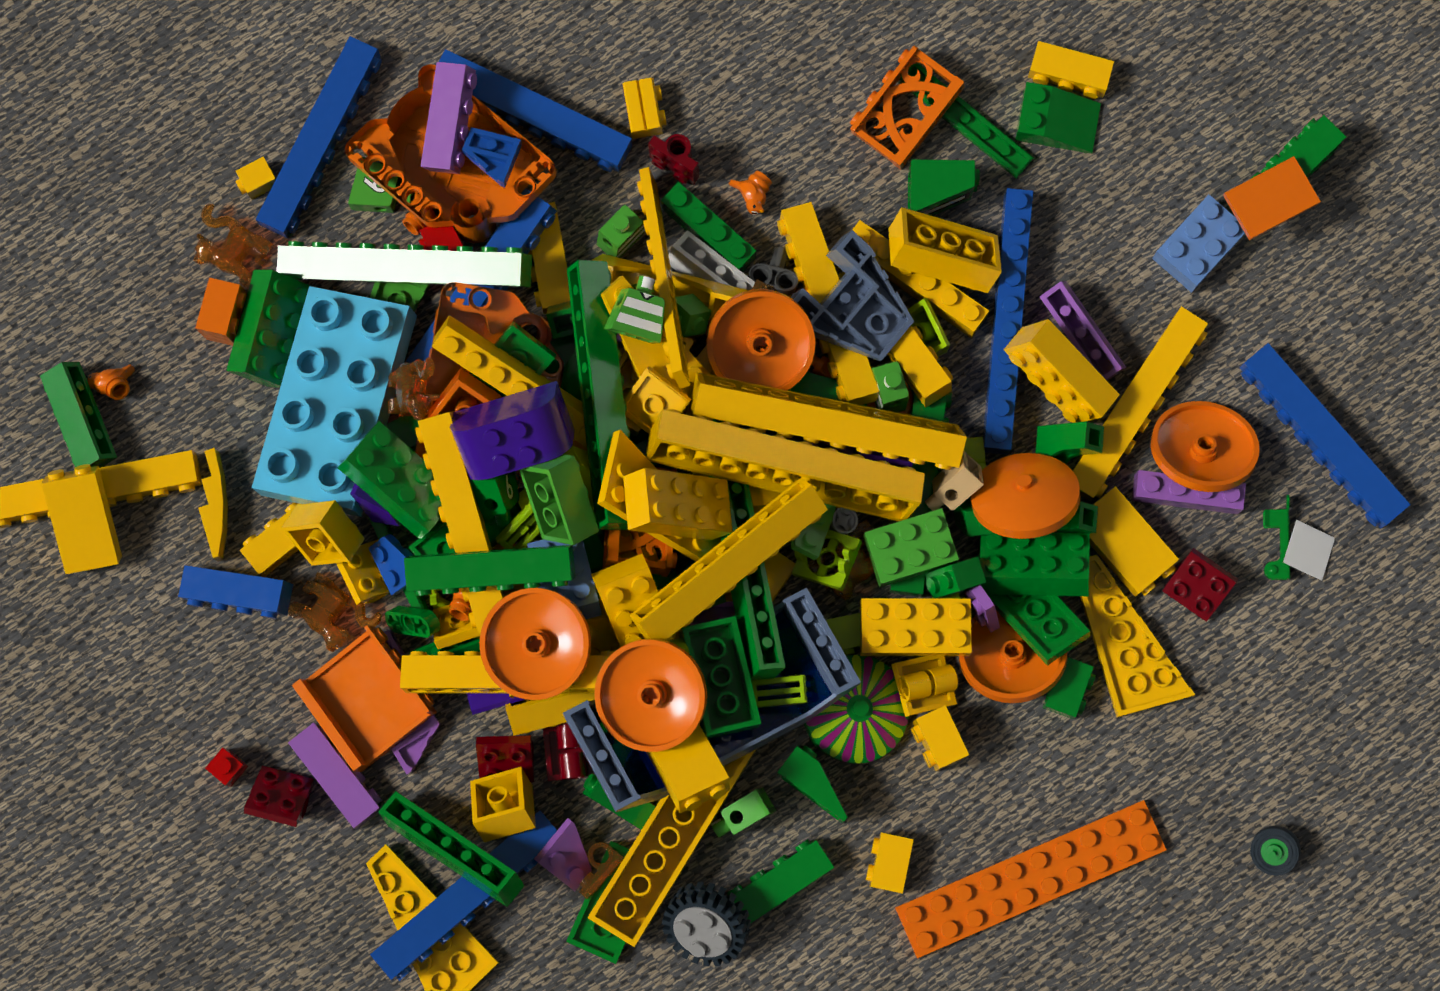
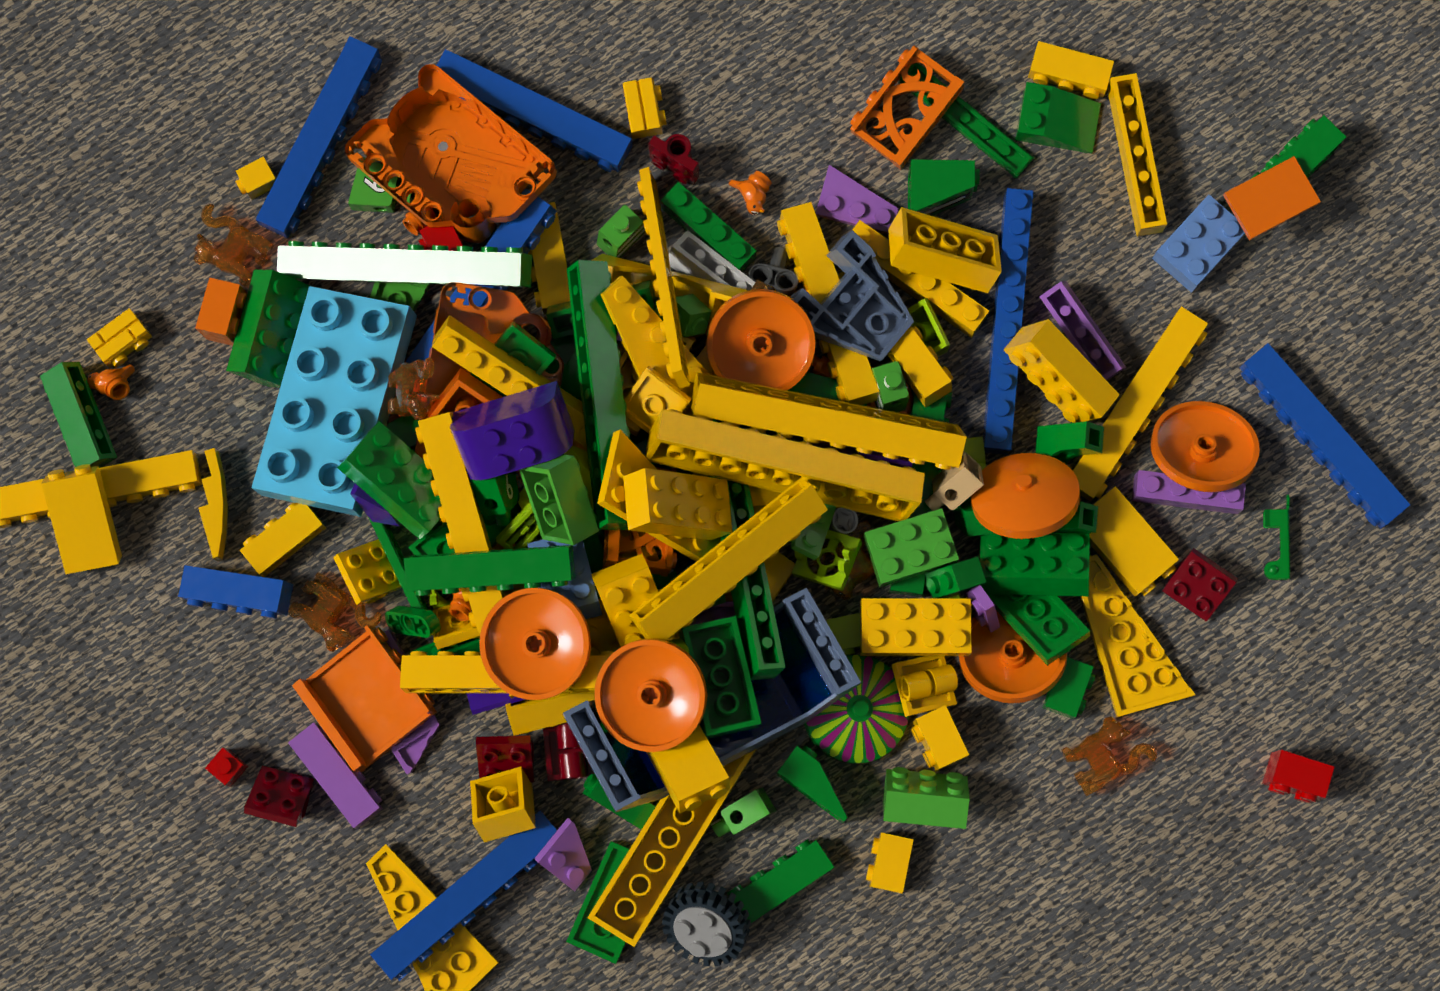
yellow brick [282,500,365,566] -> none
blue wing [368,534,413,595] -> none
green brick [378,791,524,907] -> none
medium lavender brick [421,62,477,174] -> none
blue wing [462,127,522,187] -> none
clear orange plate [579,842,624,900] -> none
bright green torso [604,276,665,344] -> none
lime tile [751,675,808,708] -> none
orange plate [895,800,1166,958] -> none
black wheel [1250,826,1301,876] -> none
white sticker [1283,520,1334,580] -> none
none -> yellow brick [86,308,152,368]
none -> medium lavender wing [816,165,898,235]
none -> bright green brick [883,767,970,829]
none -> clear orange animal [1061,716,1157,796]
none -> yellow brick [1107,73,1167,237]
none -> red brick [1262,750,1334,804]

